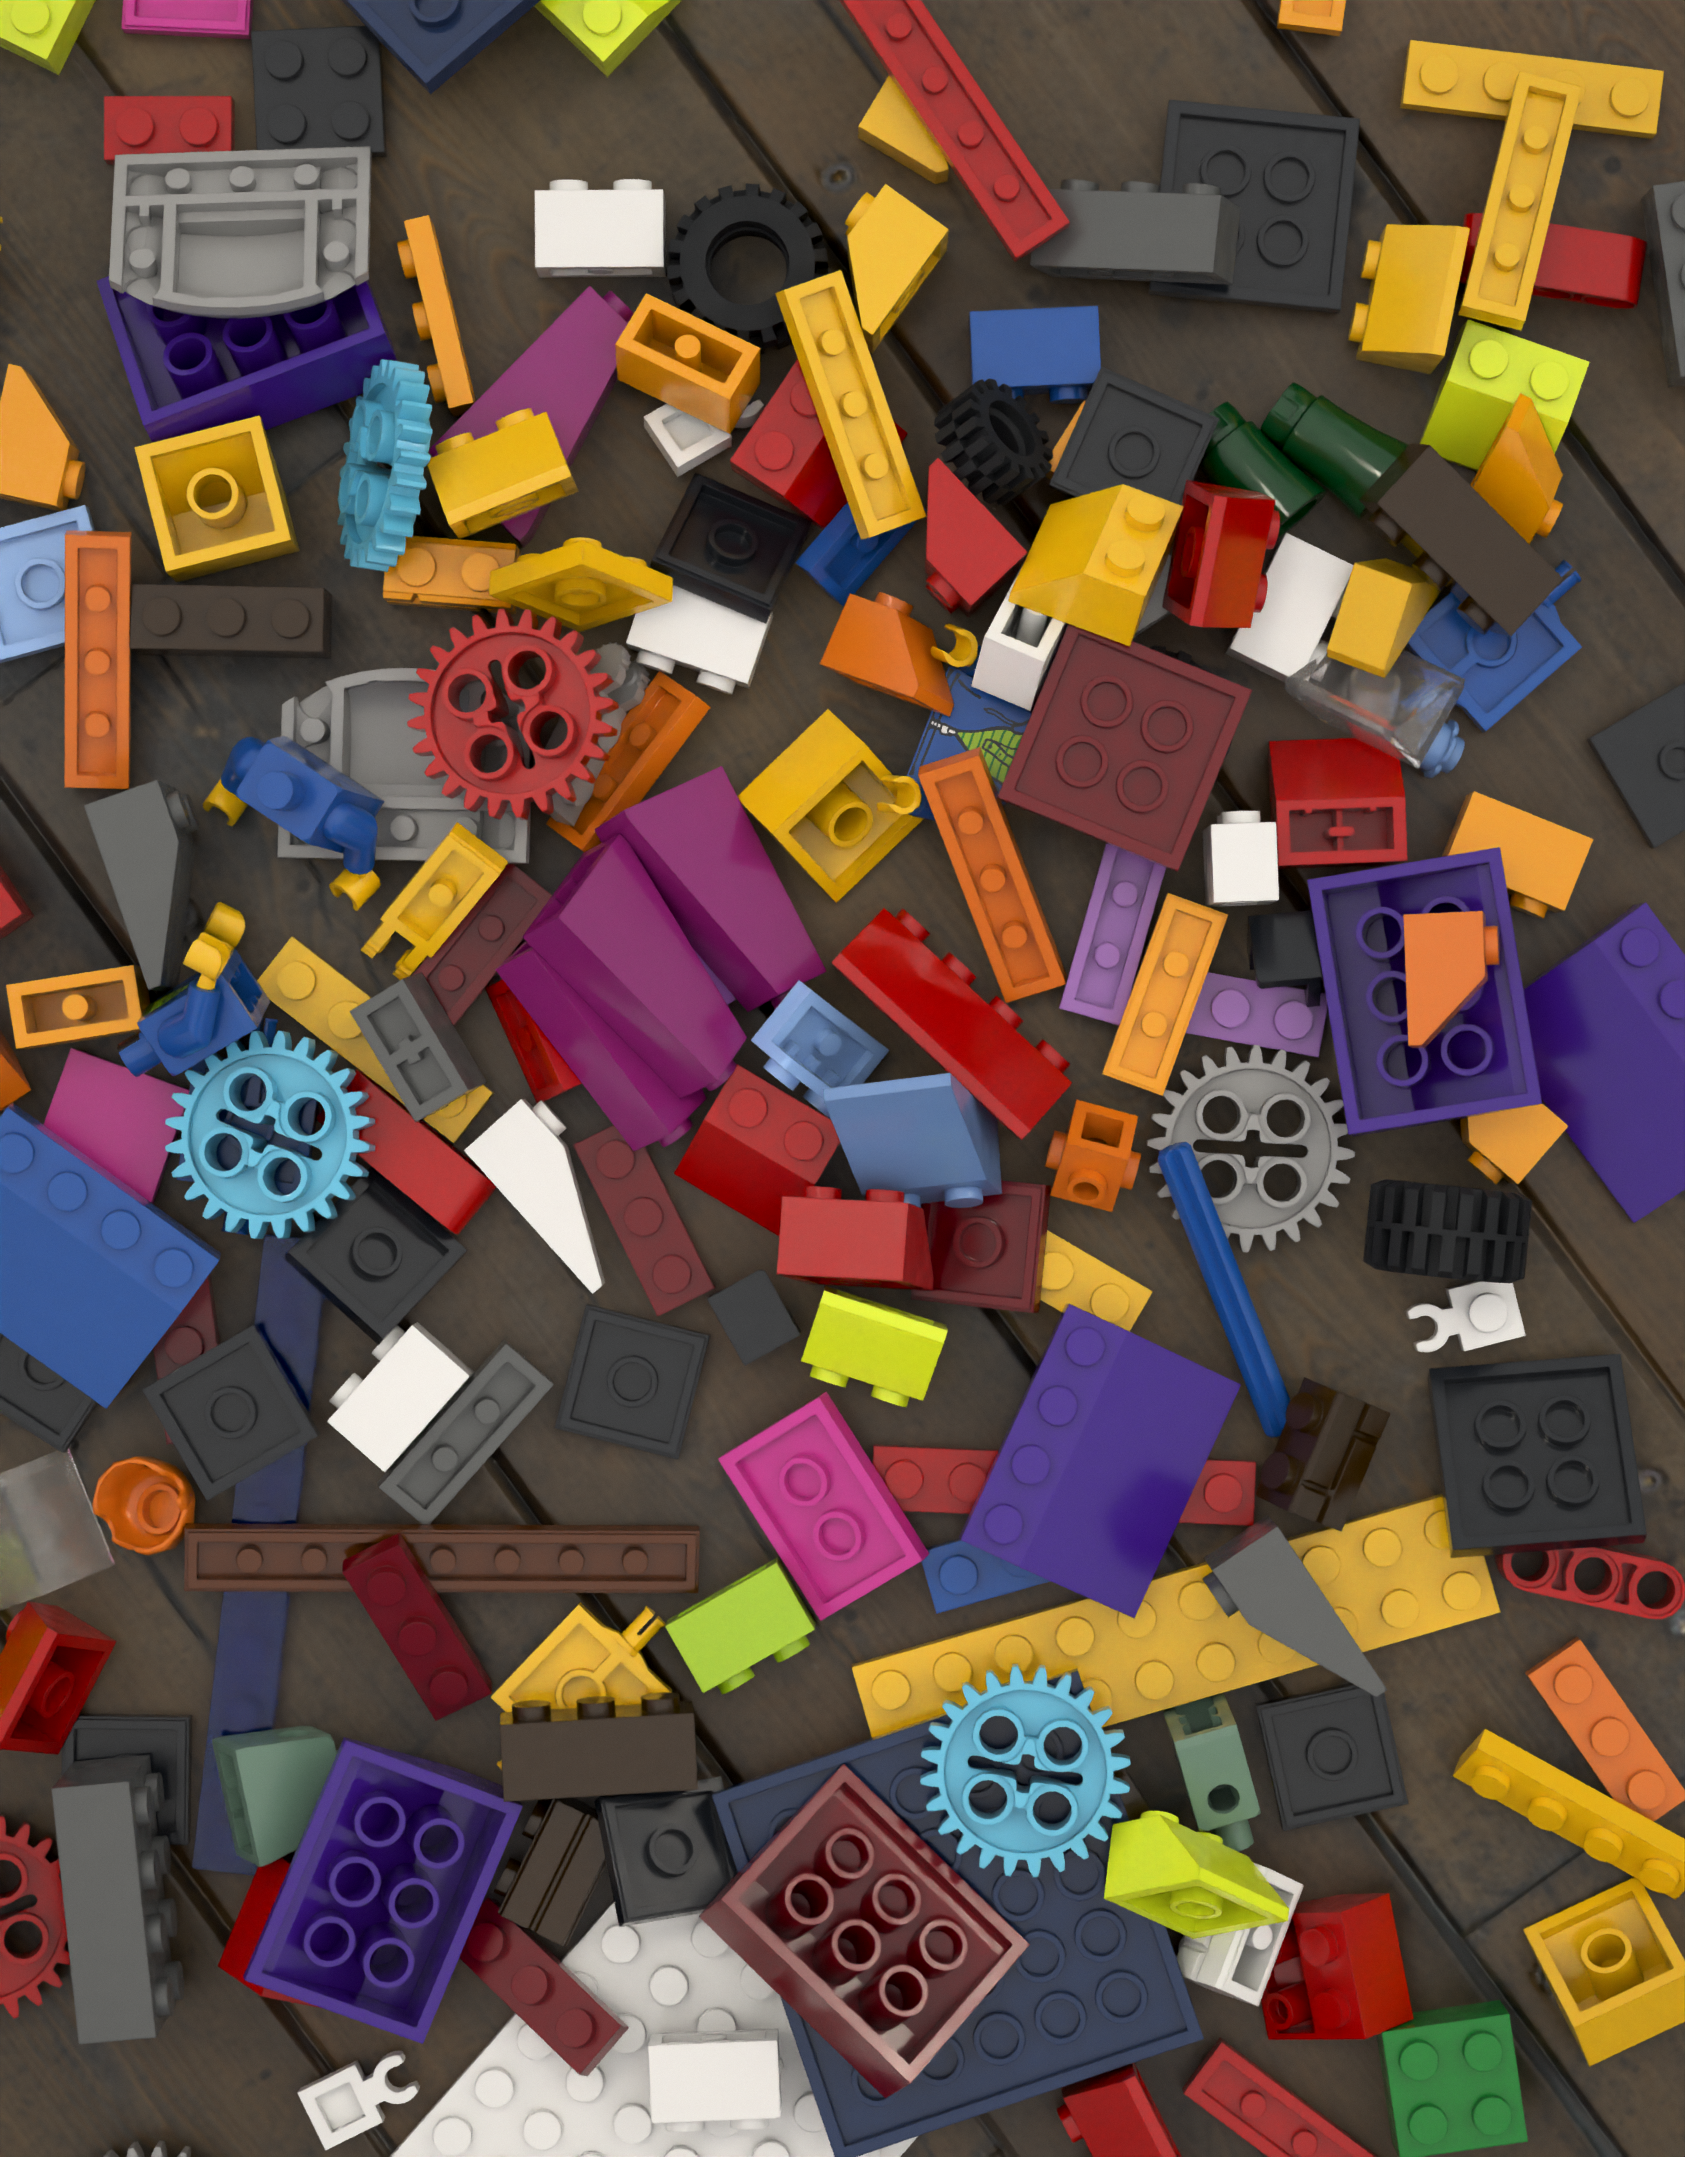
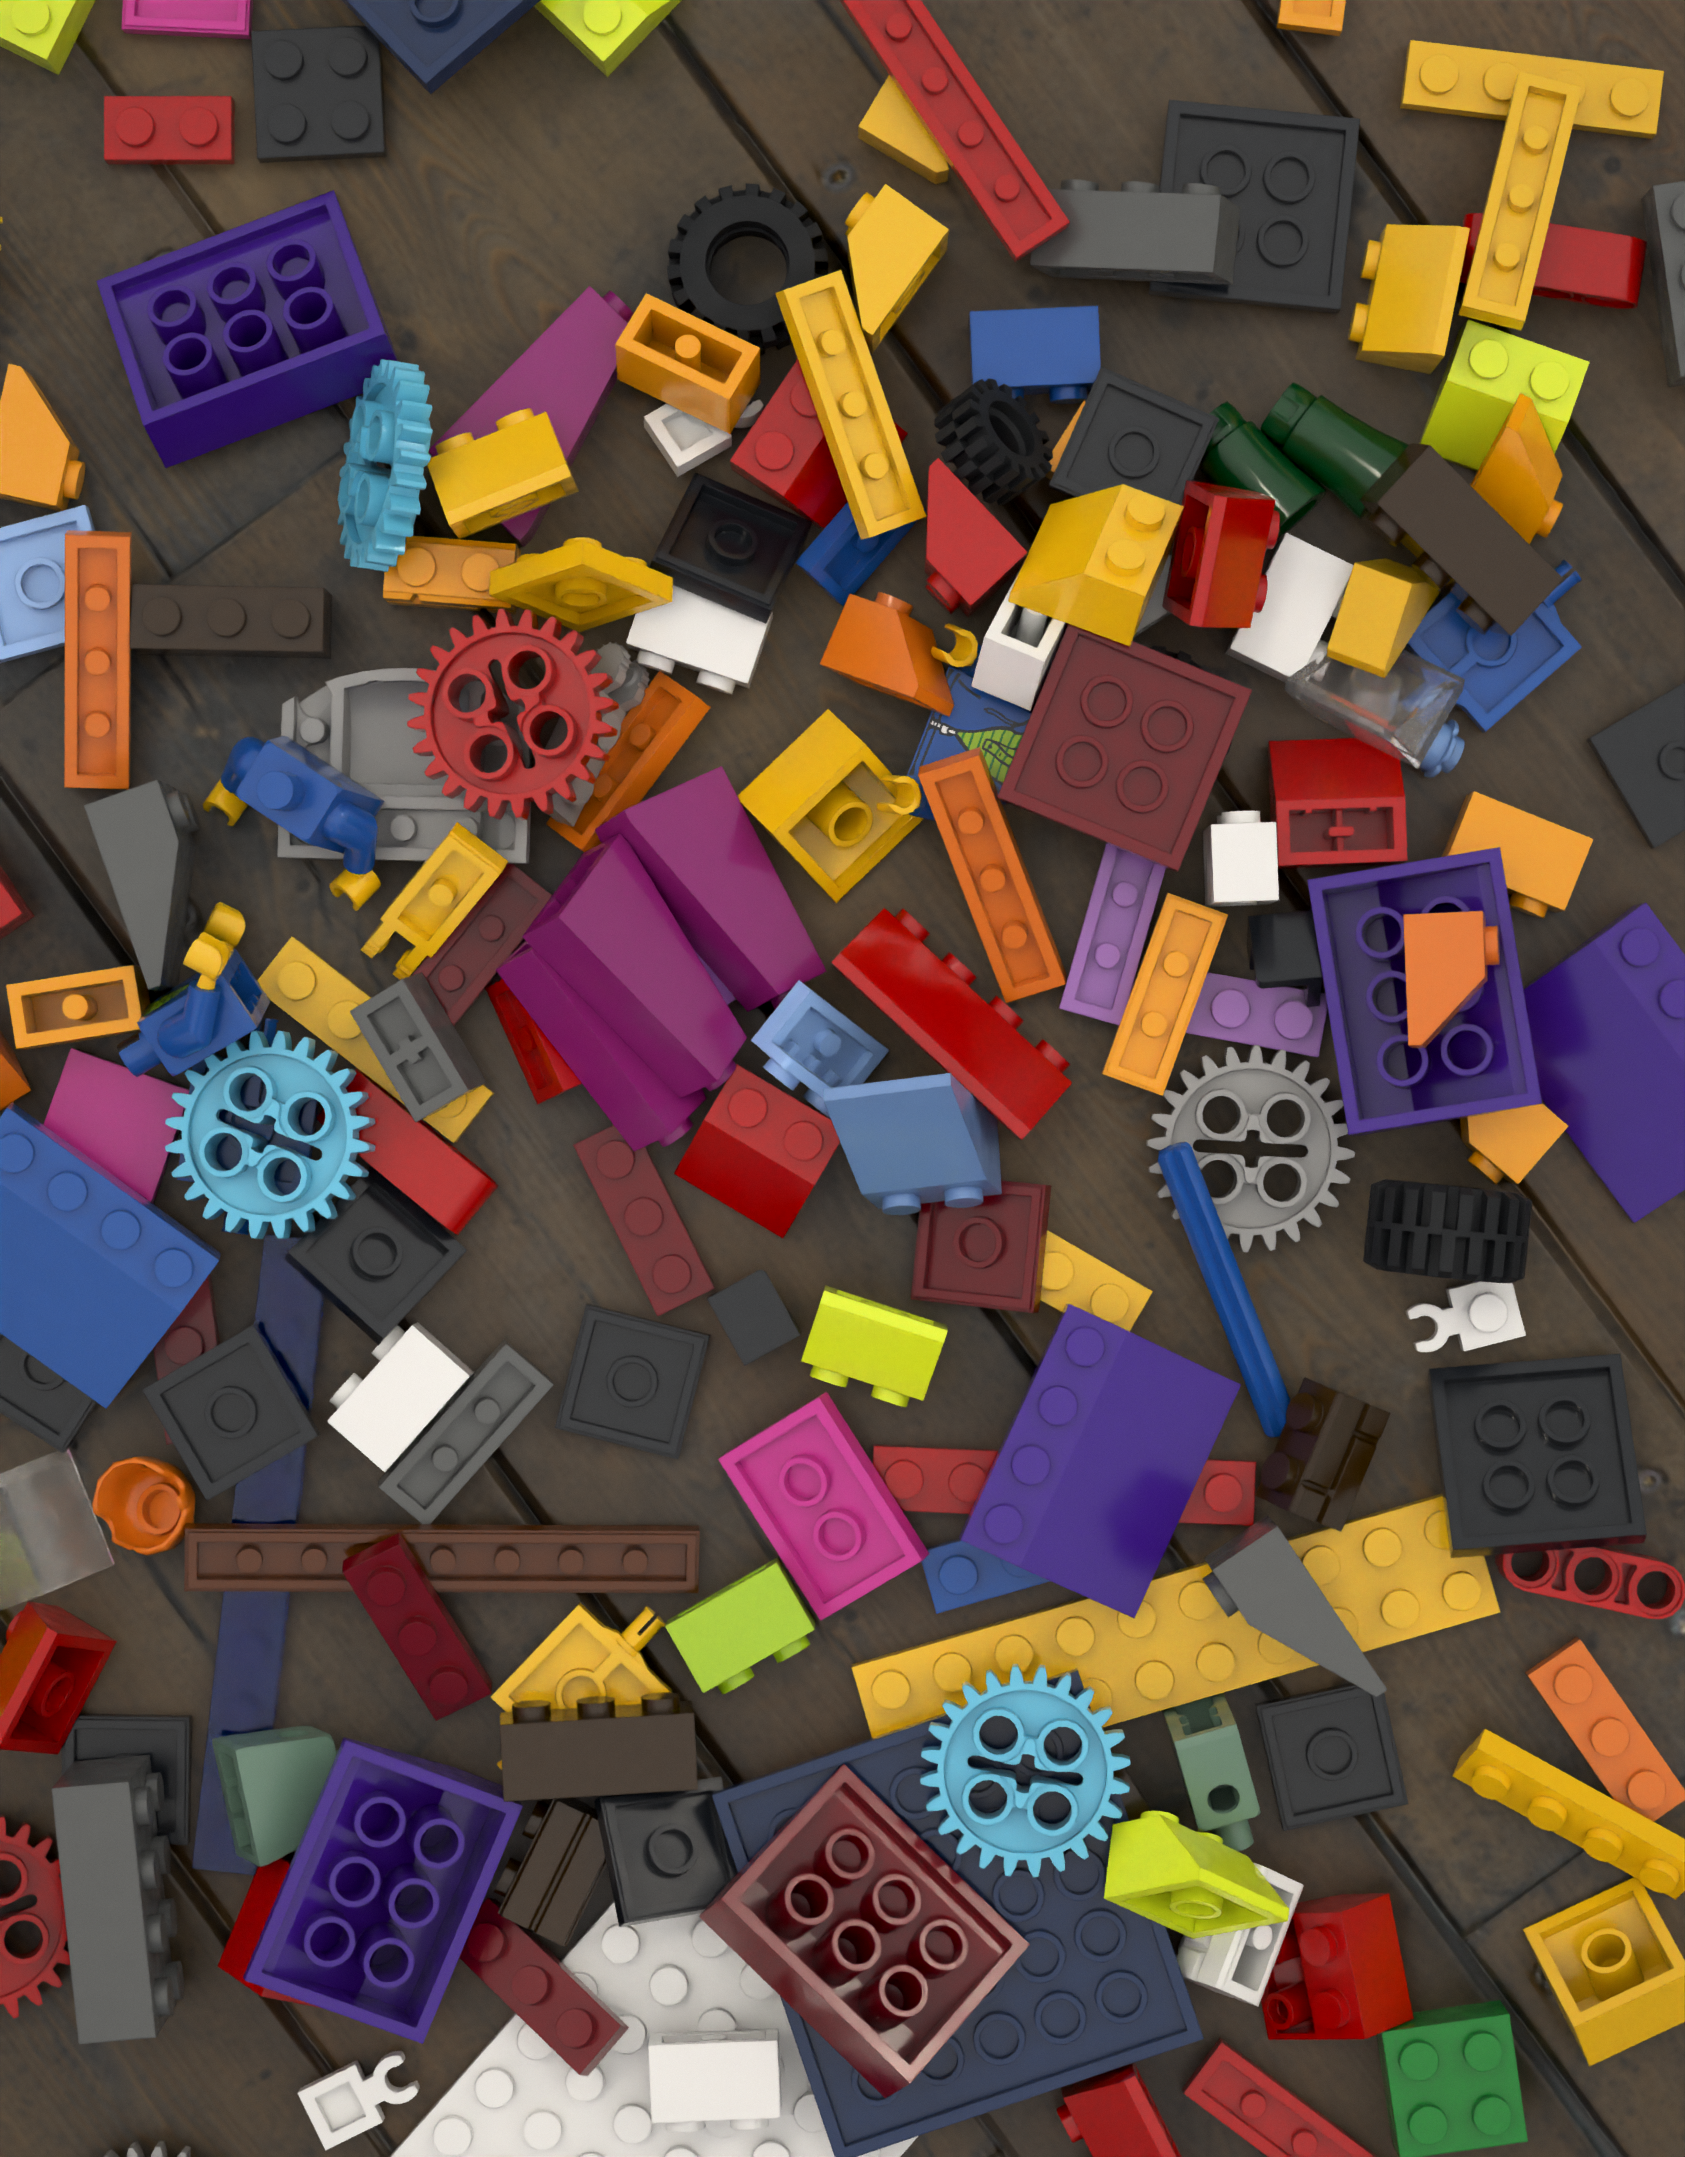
light grey slope [109,146,372,318] -> none
yellow slope [134,415,300,583] -> none
light orange plate [397,215,476,417] -> none
white slope [464,1099,606,1294] -> none
white brick [535,179,666,278] -> none
slope [777,1186,934,1291] -> none
orange brick [1044,1099,1141,1212] -> none

